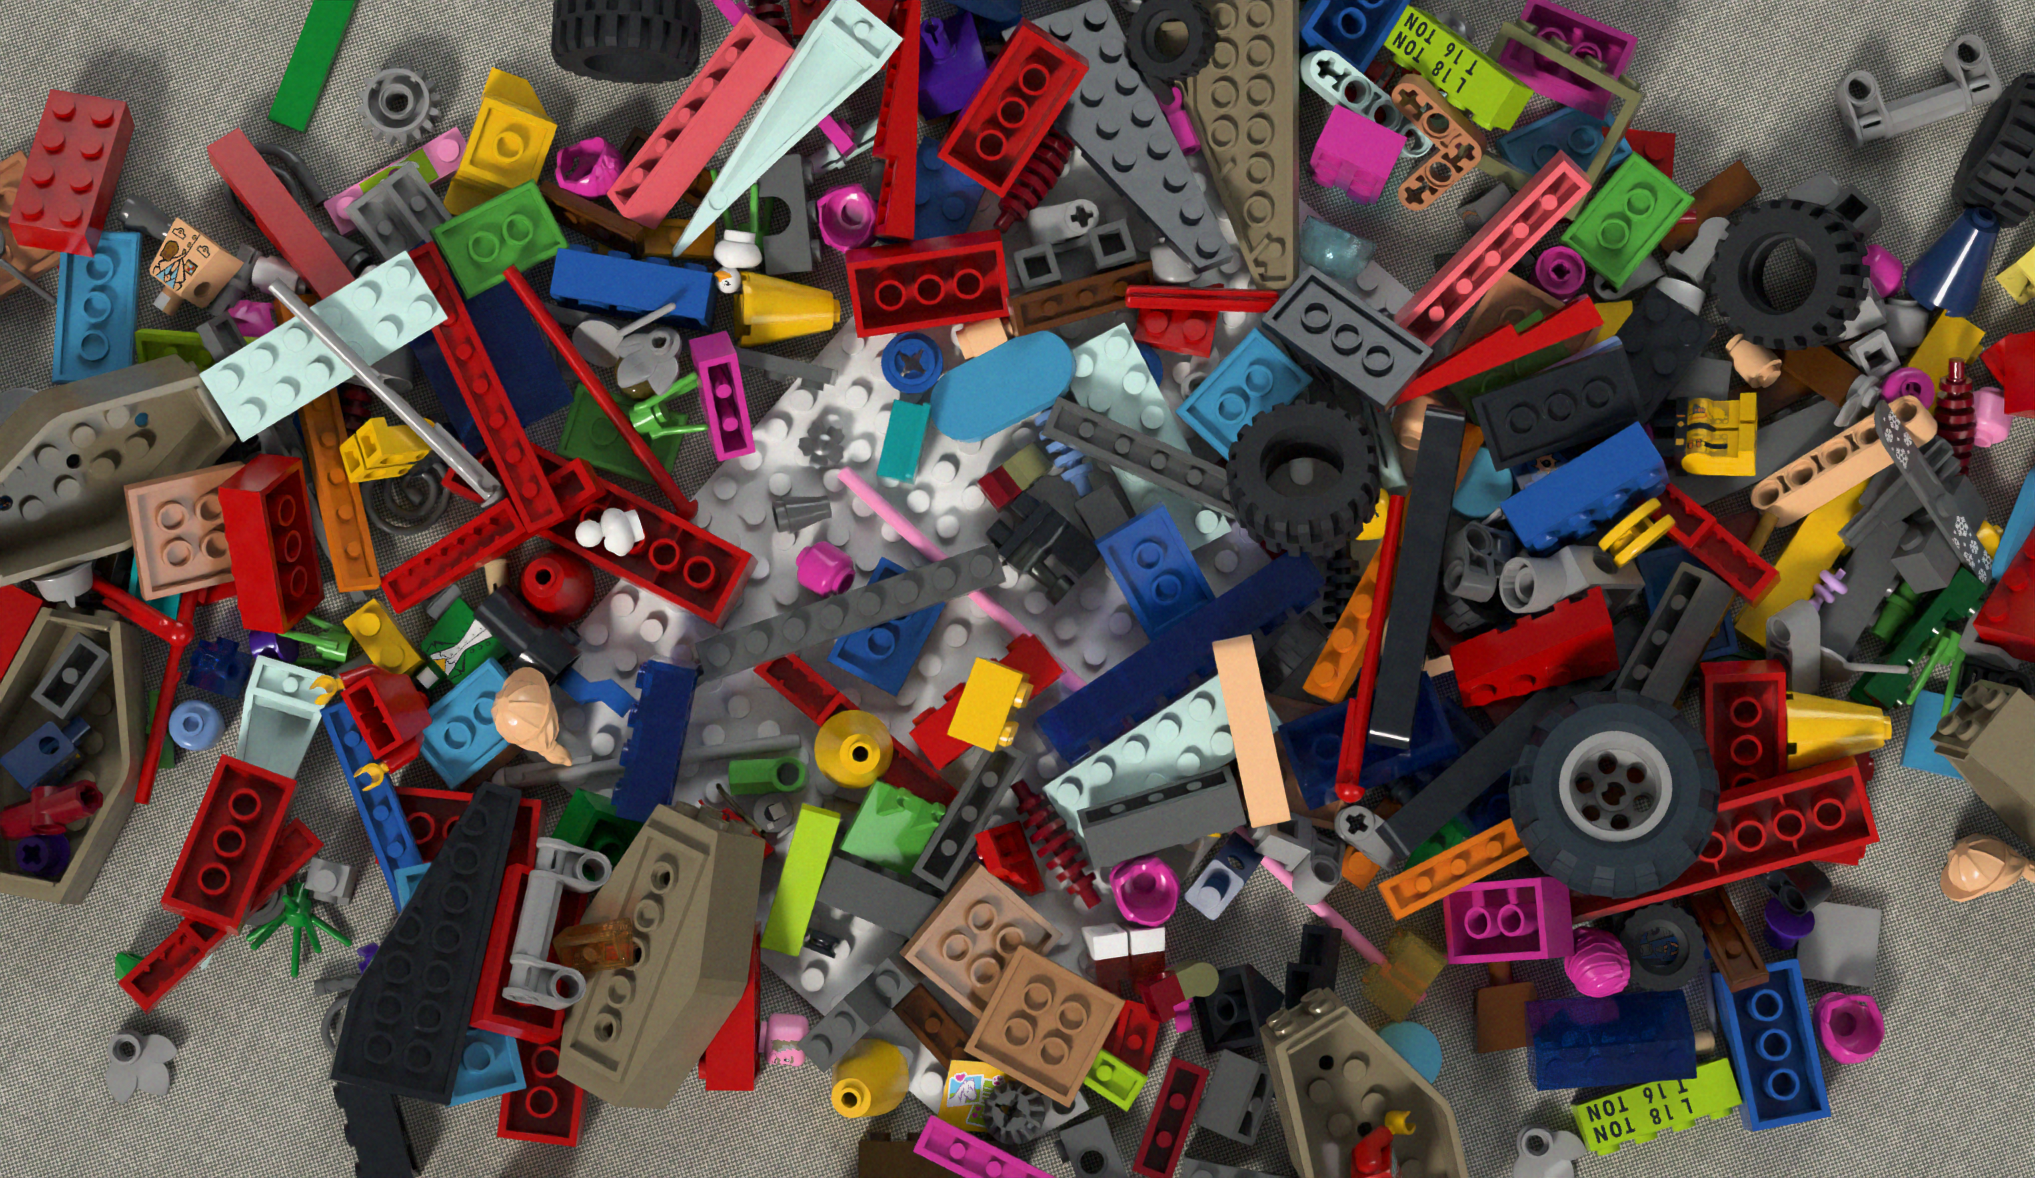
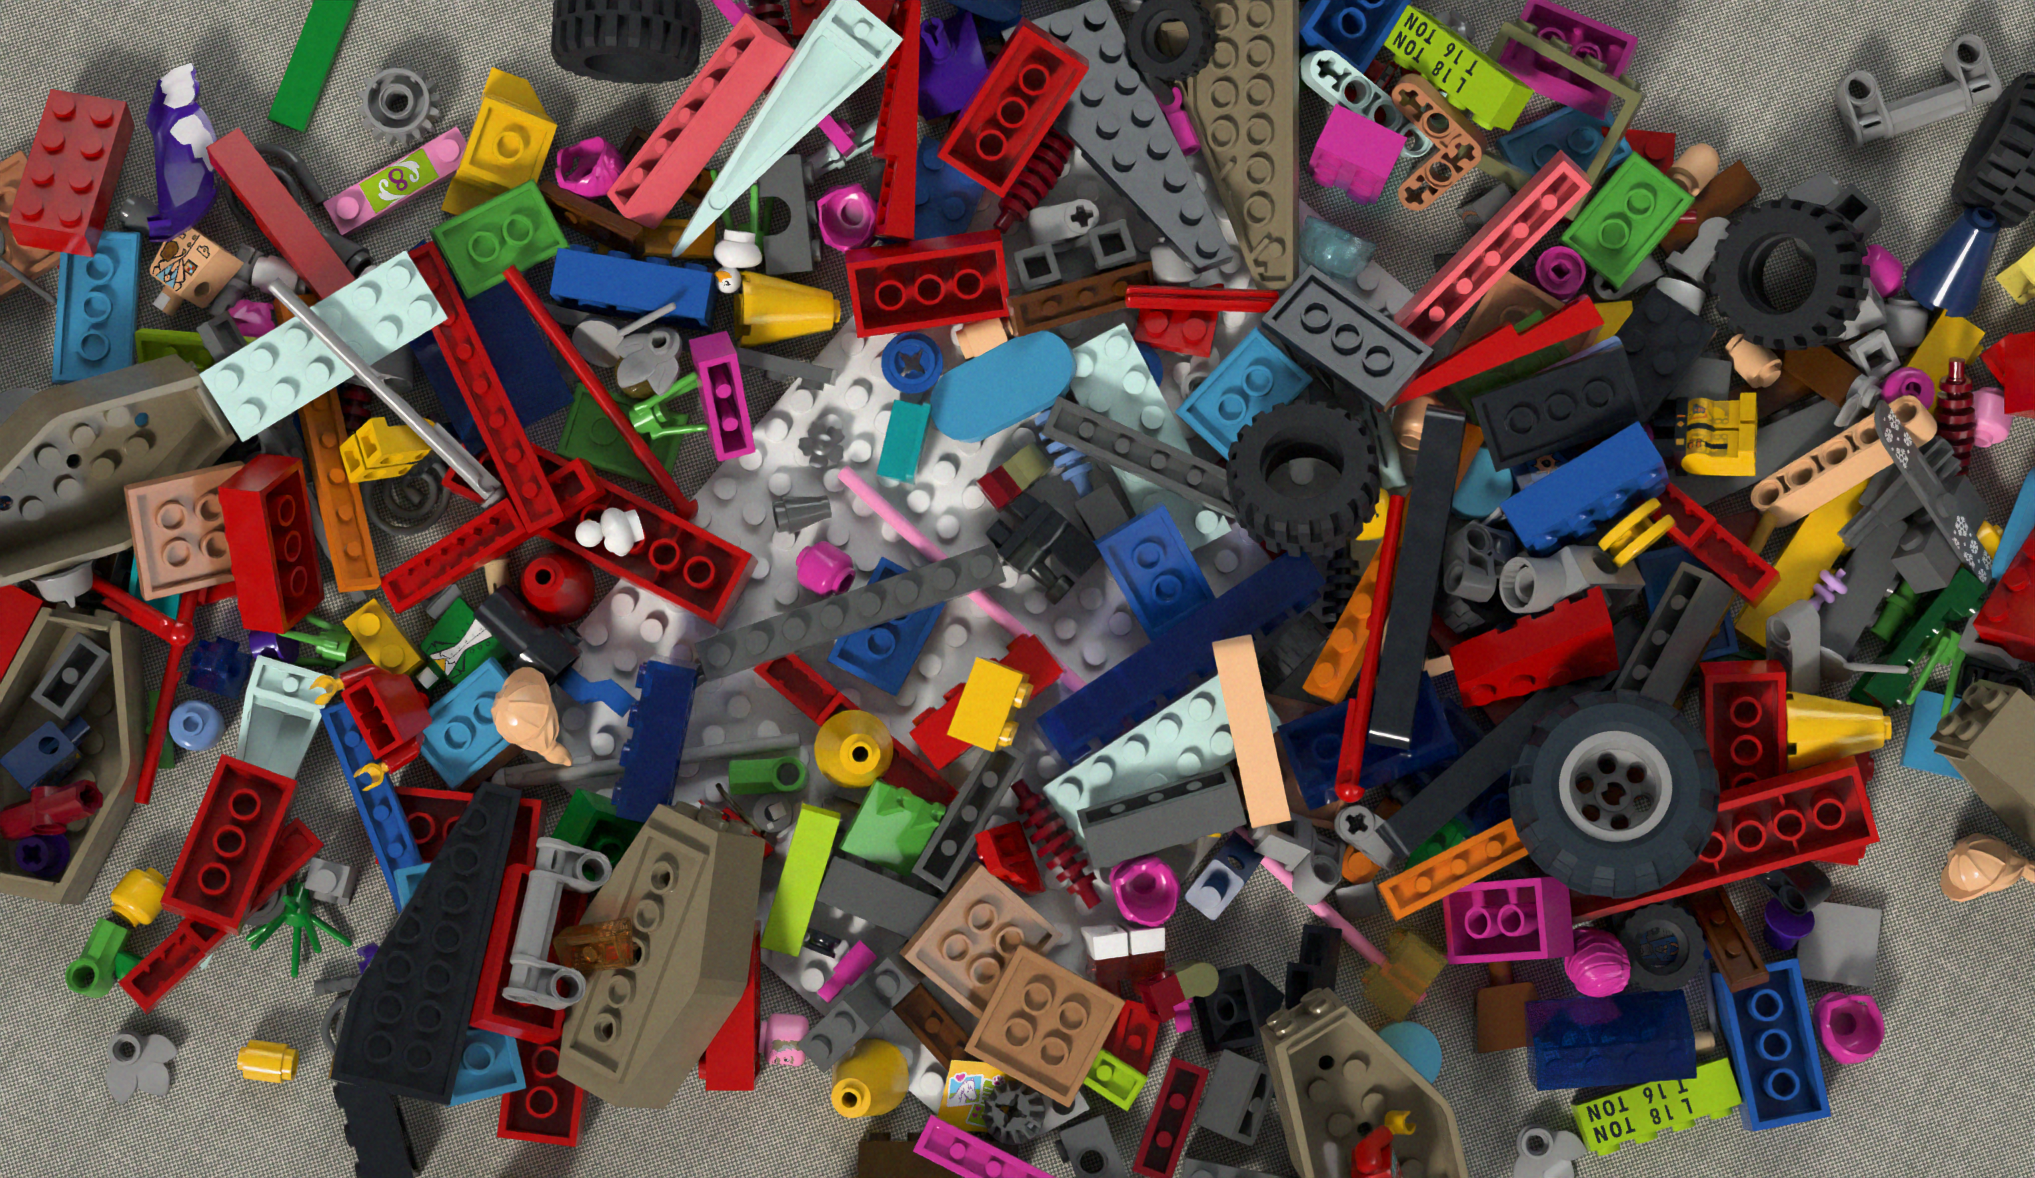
light grey slope [344,161,453,263] -> none
none -> bright green piece [65,917,133,999]
none -> yellow head [110,867,168,927]
none -> dark purple animal [145,63,221,242]
none -> yellow brick [237,1039,299,1083]
none -> dark pink bar [817,940,878,1003]
none -> dark grey piece [1335,881,1382,920]
none -> light nougat brick [1666,143,1720,197]

